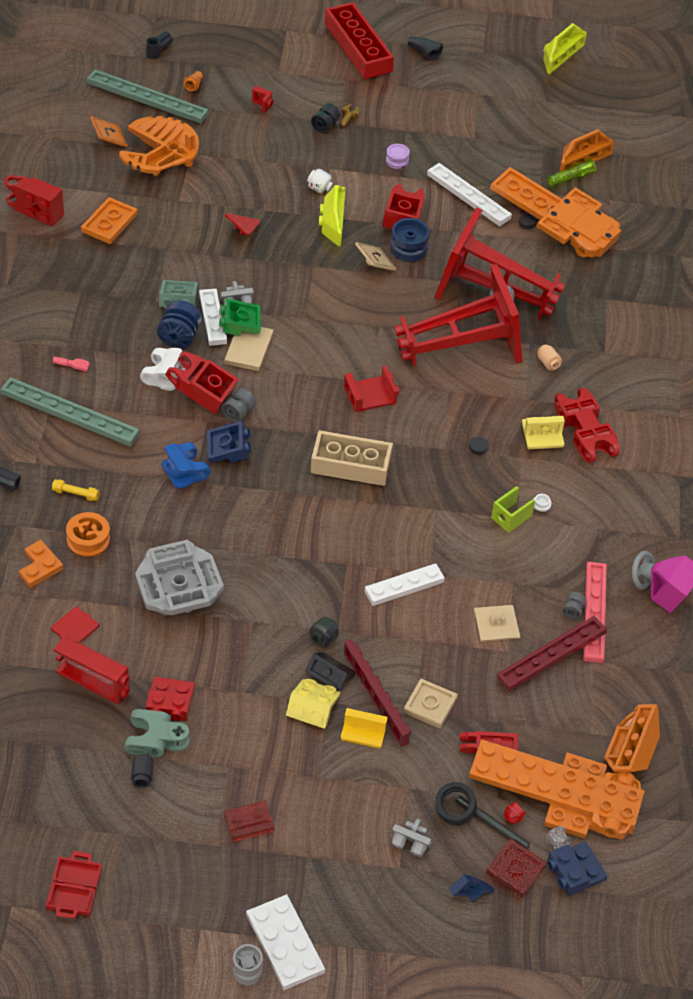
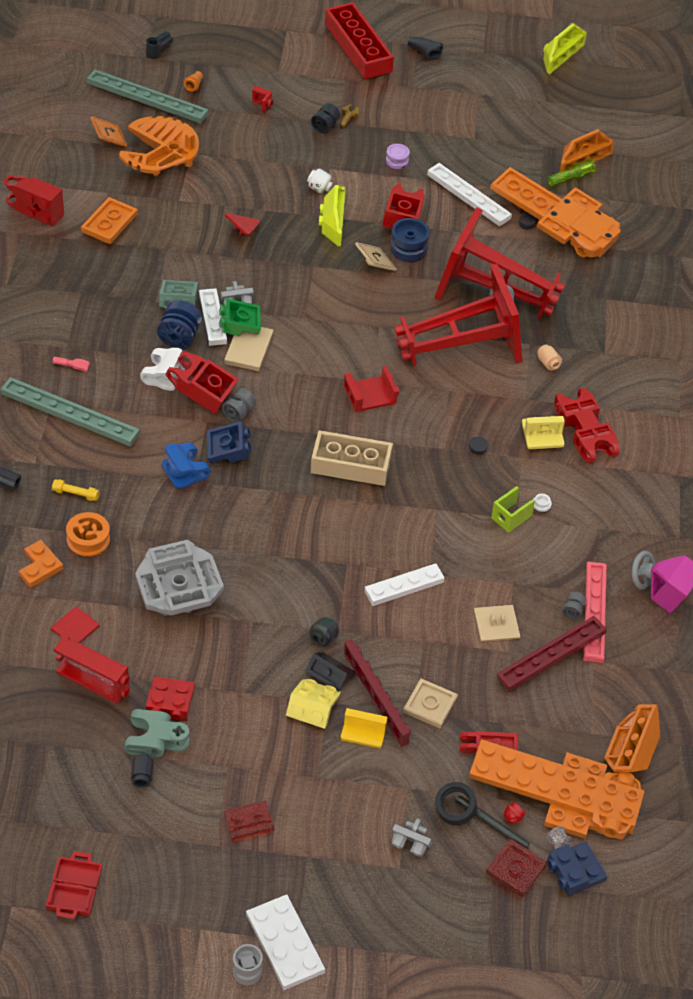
dark blue slope [449,875,494,903] -> none

